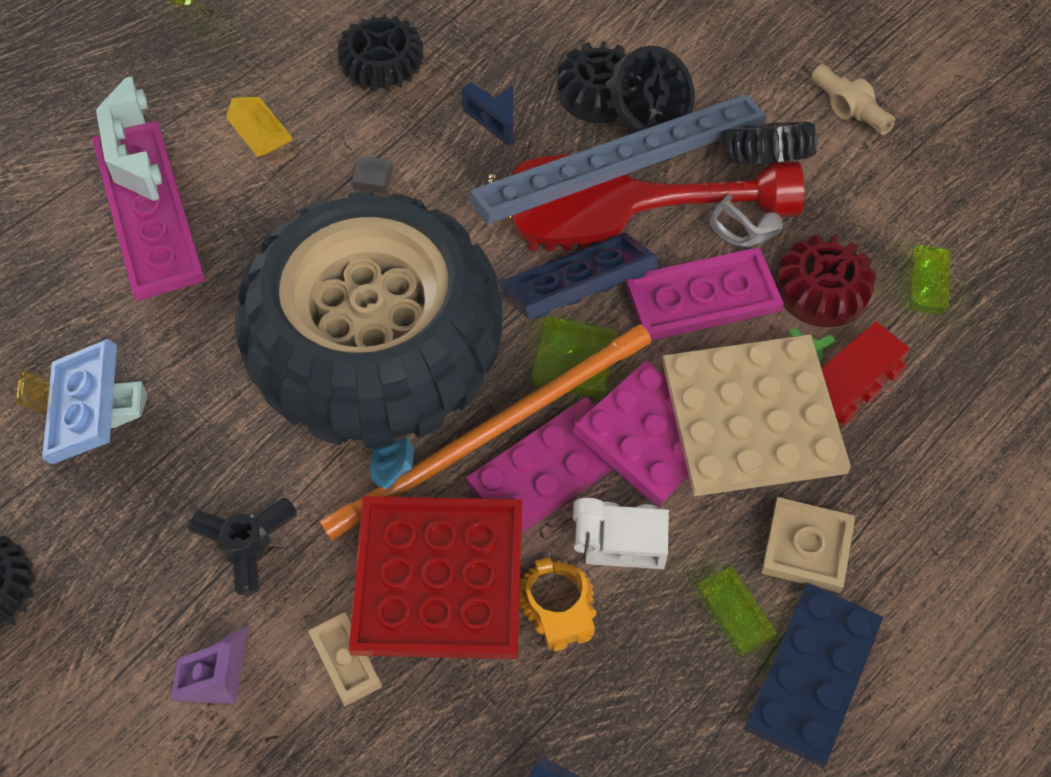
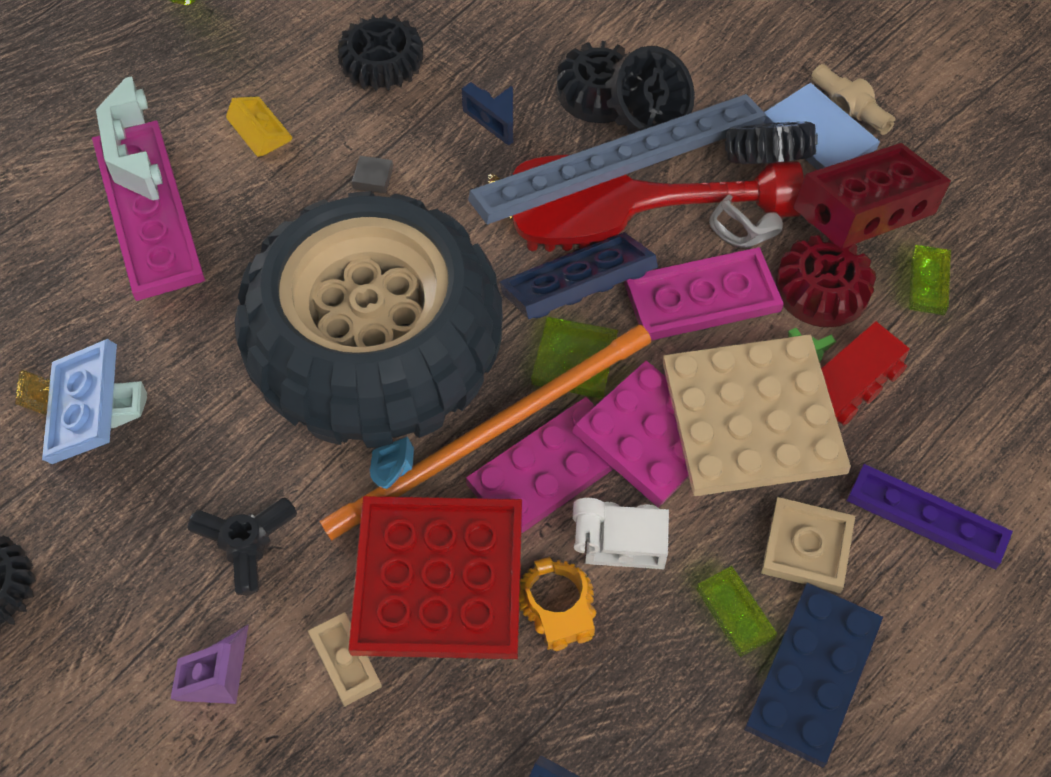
none -> light blue tile [764,83,880,170]
none -> dark red brick [793,143,951,249]
none -> dark purple plate [847,464,1013,570]

